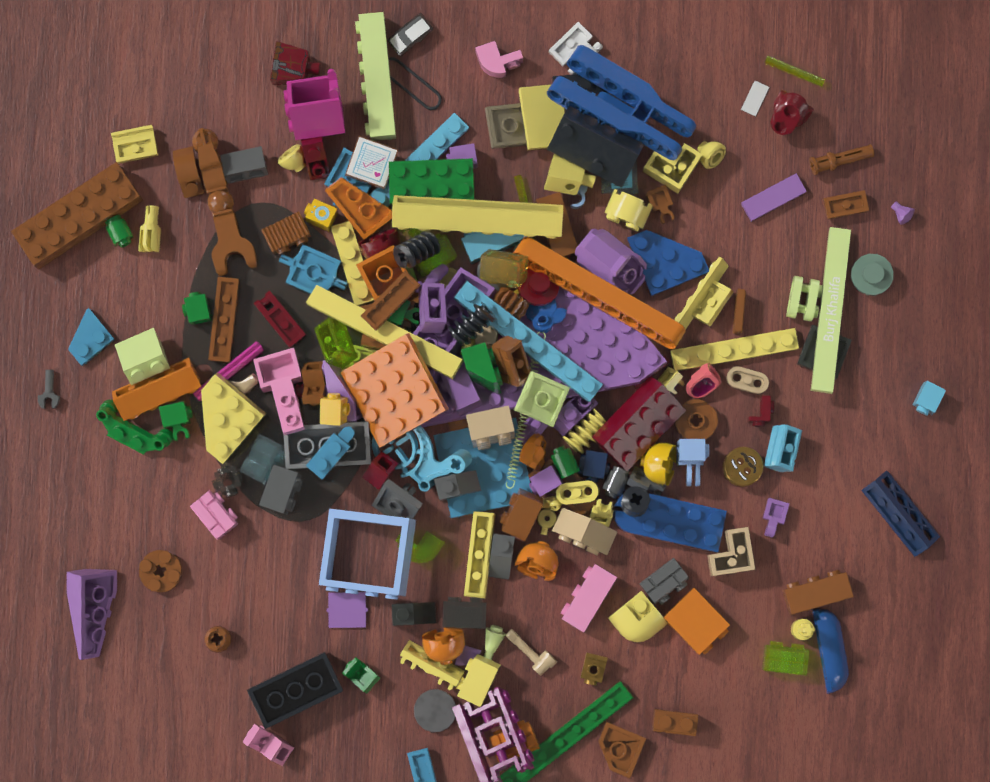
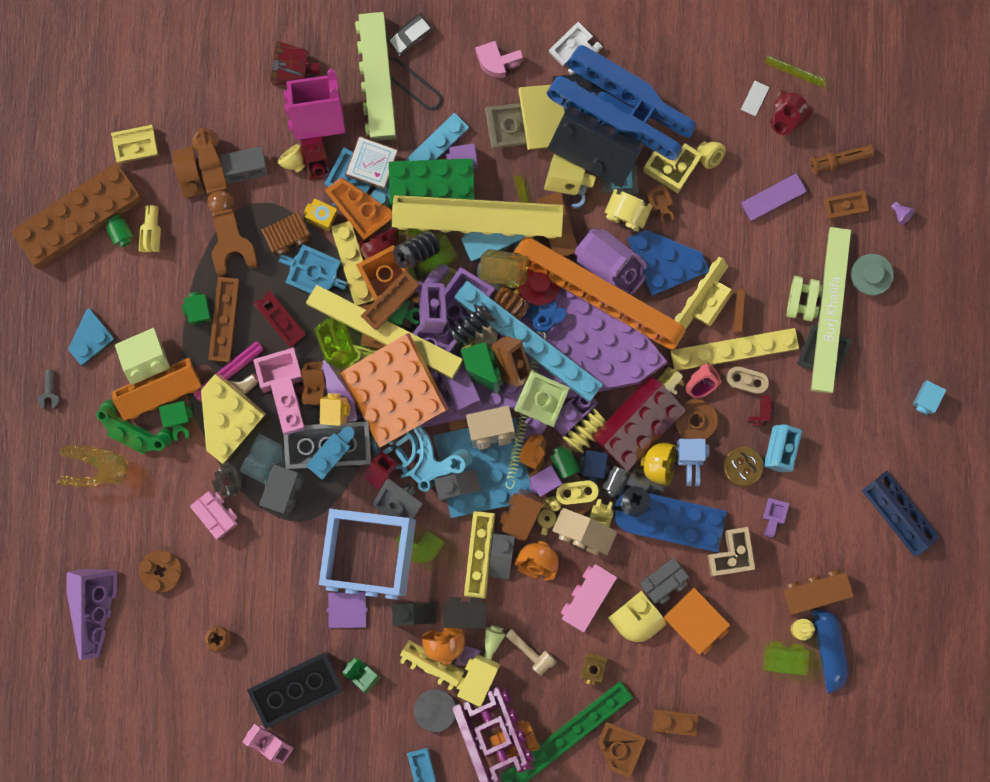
none -> clear yellow hair [57,445,128,487]

